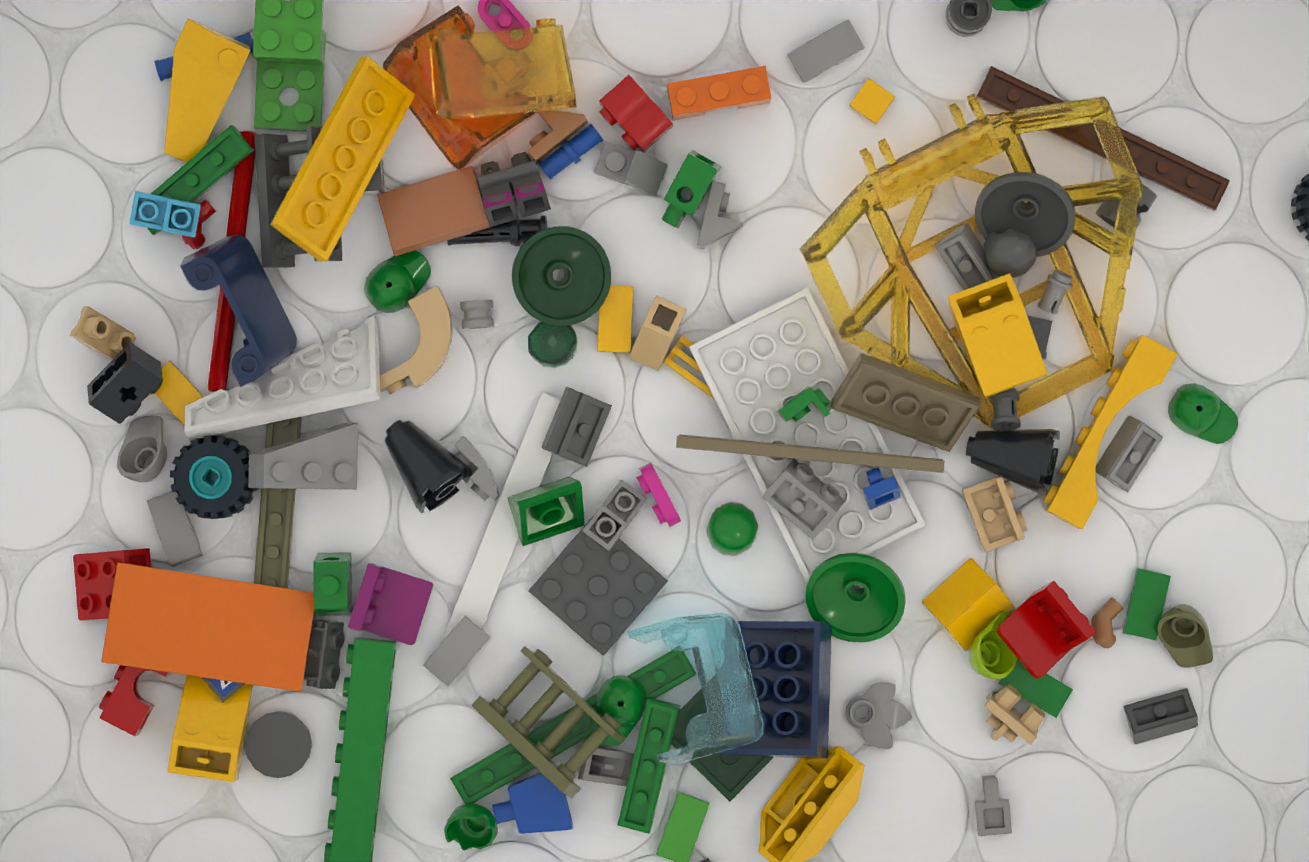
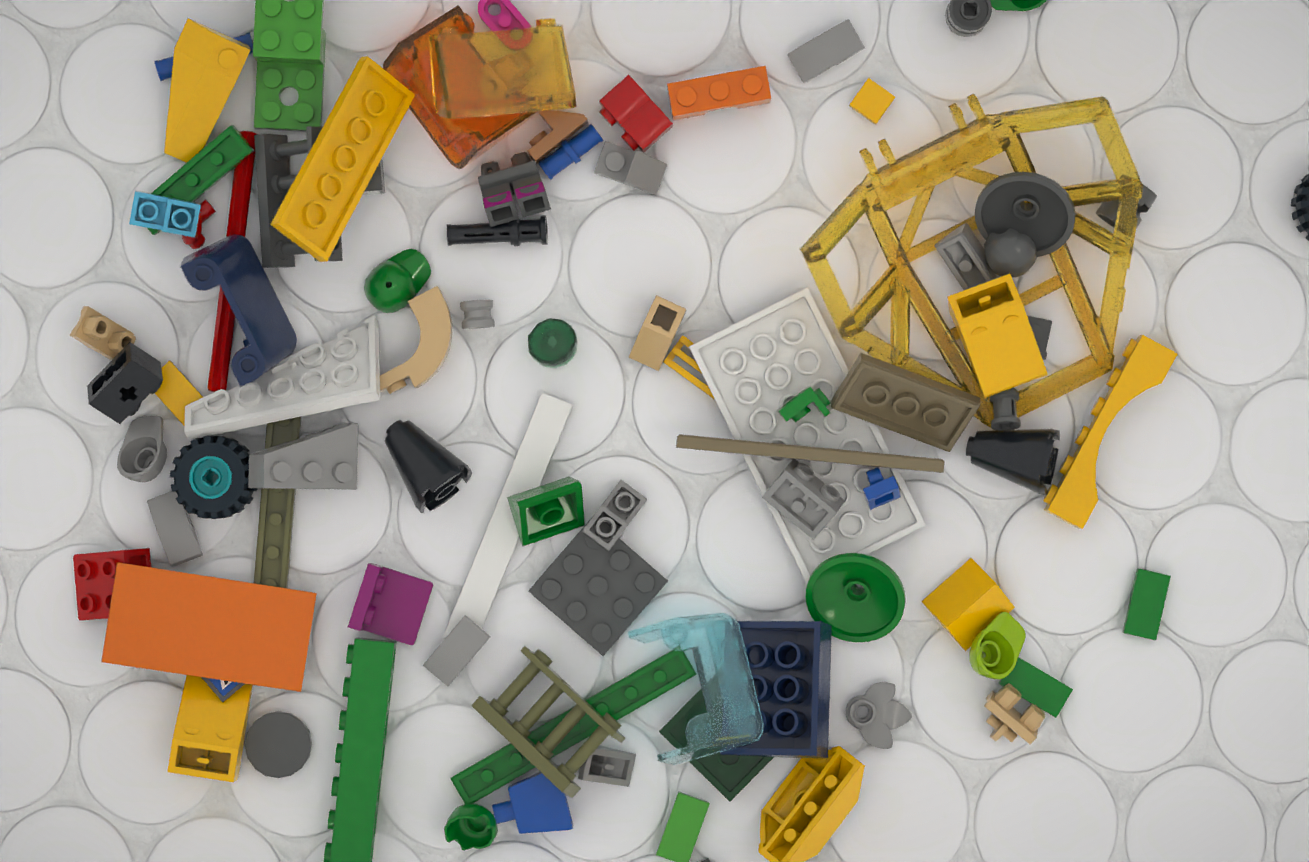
red arch [99,665,171,737] -> none
dark grey hinge [304,620,345,689] -> none
green torso [313,552,352,616] -> none
nougat tile [377,166,490,256] -> none
light grey slope [454,436,499,501] -> none
dark green dish [511,226,611,326] -> none
dark grey plate [541,387,612,467] -> none
green cap [590,675,647,746] -> none
yellow tile [597,285,633,353] -> none
green tile [617,697,681,834] -> none
dark pink plate [636,463,681,527] -> none
green torso [661,150,722,228] -> none
light grey slope [697,181,743,249] -> none
green hair [706,502,758,556] -> none
tan bracket [961,476,1027,552] -> none
light grey plate [975,775,1012,836] -> none
reddish brown tile [976,66,1230,211] -> none
red bracket [996,581,1096,679] -> none
light grey pin [1037,270,1073,314] -> none
medium nougat arm [1091,597,1124,648] -> none
light grey slope [1096,416,1163,492] -> none
dark grey slope [1124,688,1198,744] -> none
olive cap [1157,604,1213,668] -> none
green cap [1168,383,1238,444] -> none

